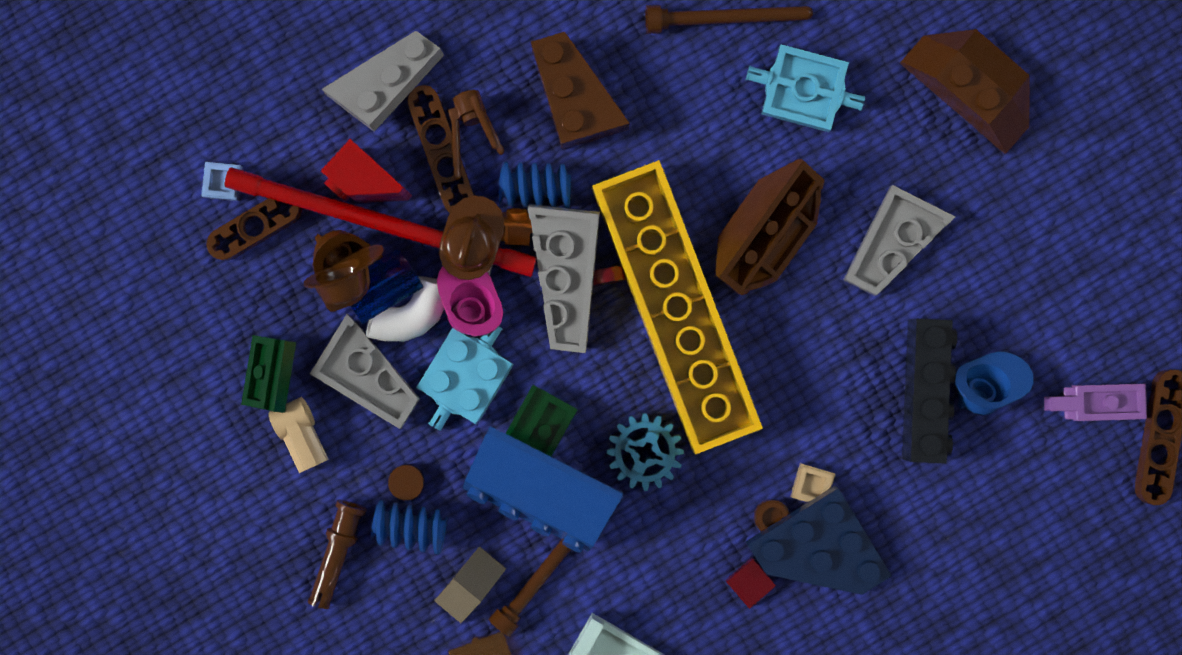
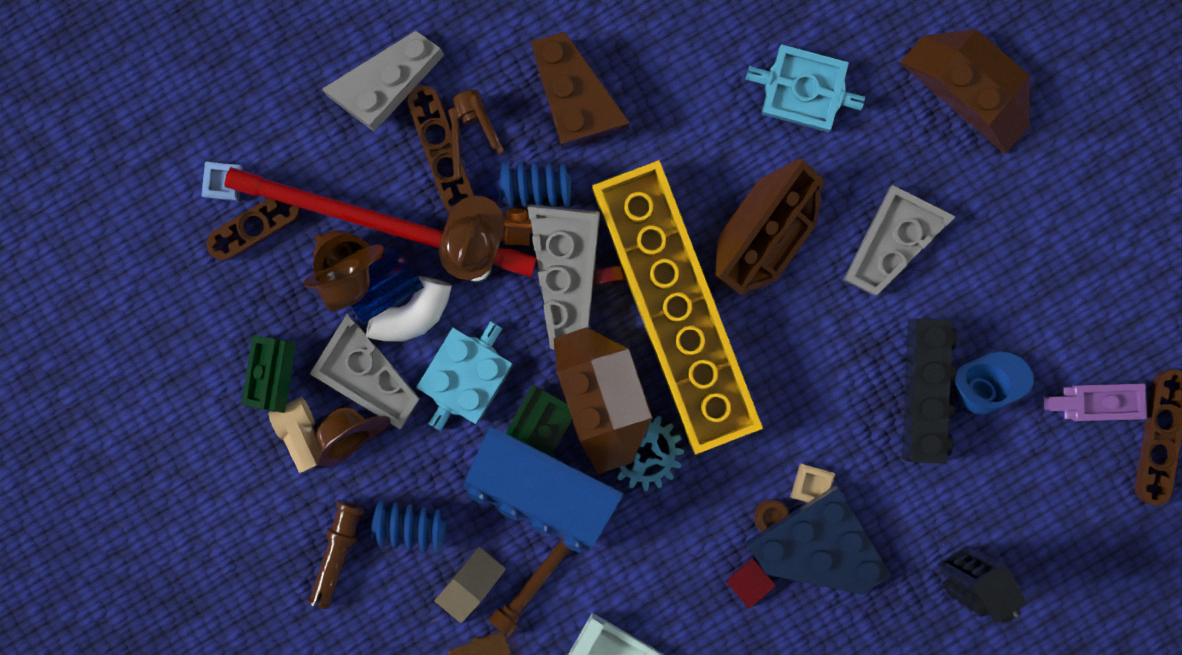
red slope [321,139,412,203] -> none
reddish brown tile [388,464,425,500] -> none
dark pink piece [437,267,503,337] -> none
reddish brown piece [645,5,813,34] -> none
none -> reddish brown piece [316,407,391,467]
none -> reddish brown wedge [554,327,653,474]
none -> black brick [937,546,1028,624]

